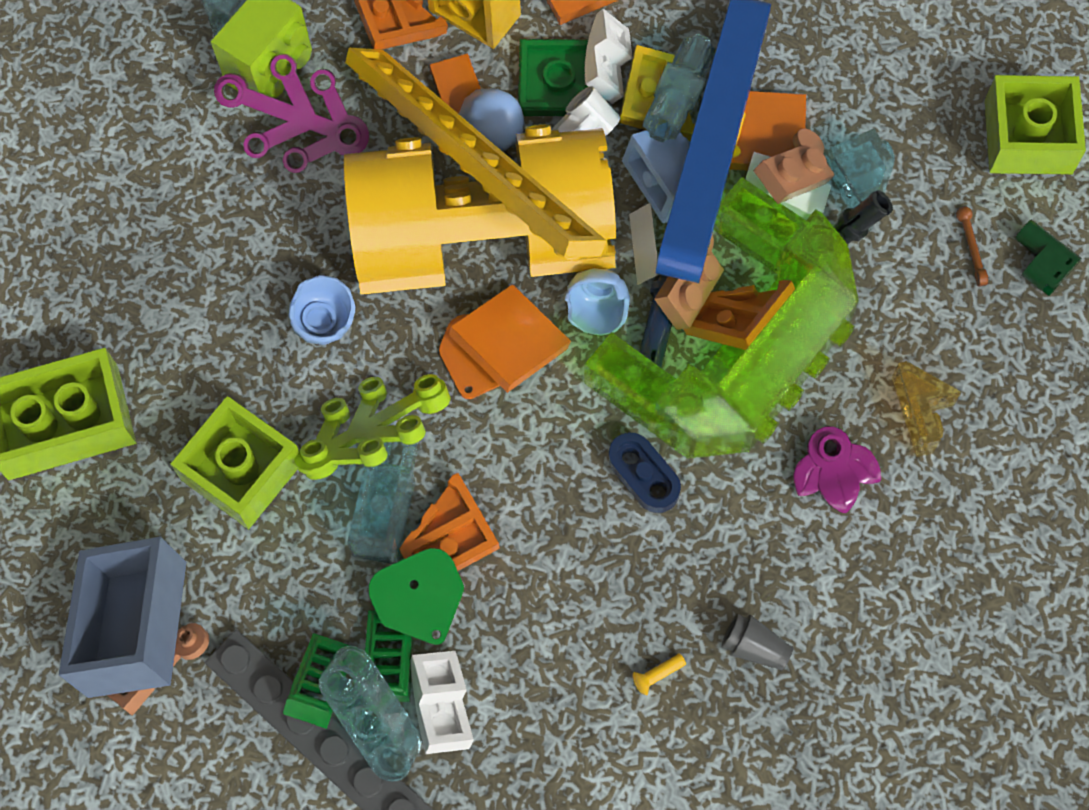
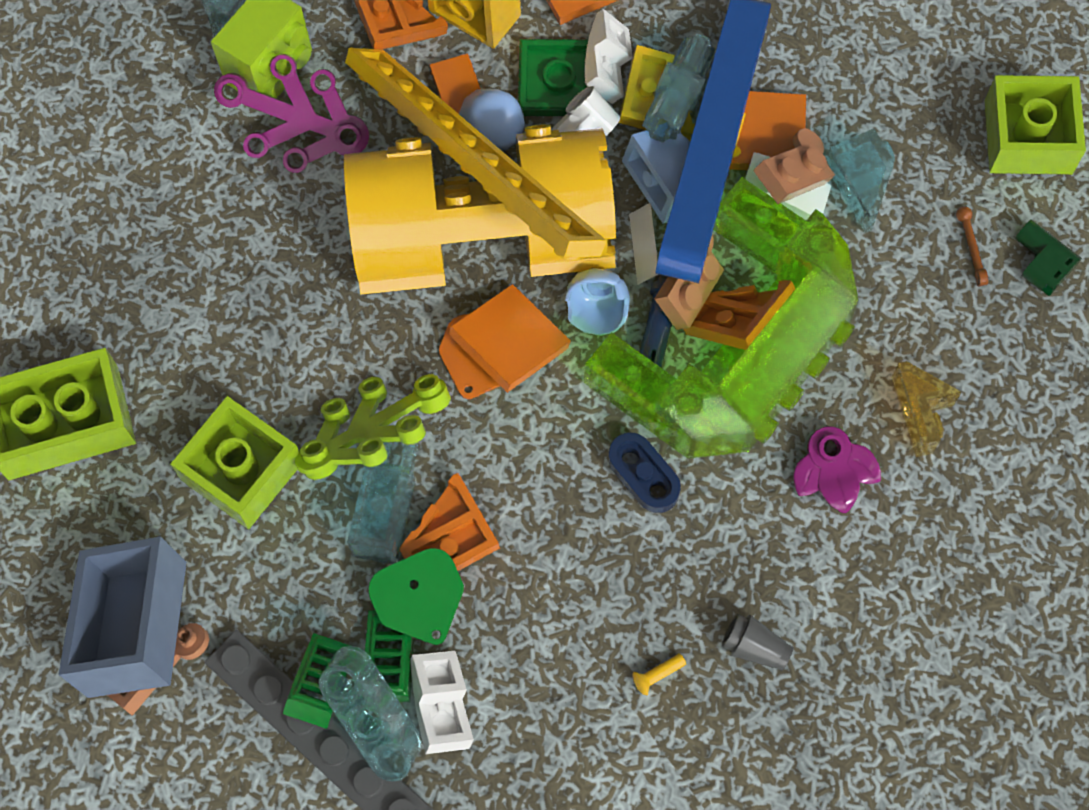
light blue hair [288,275,355,345] -> none
black pin [814,190,893,258] -> none

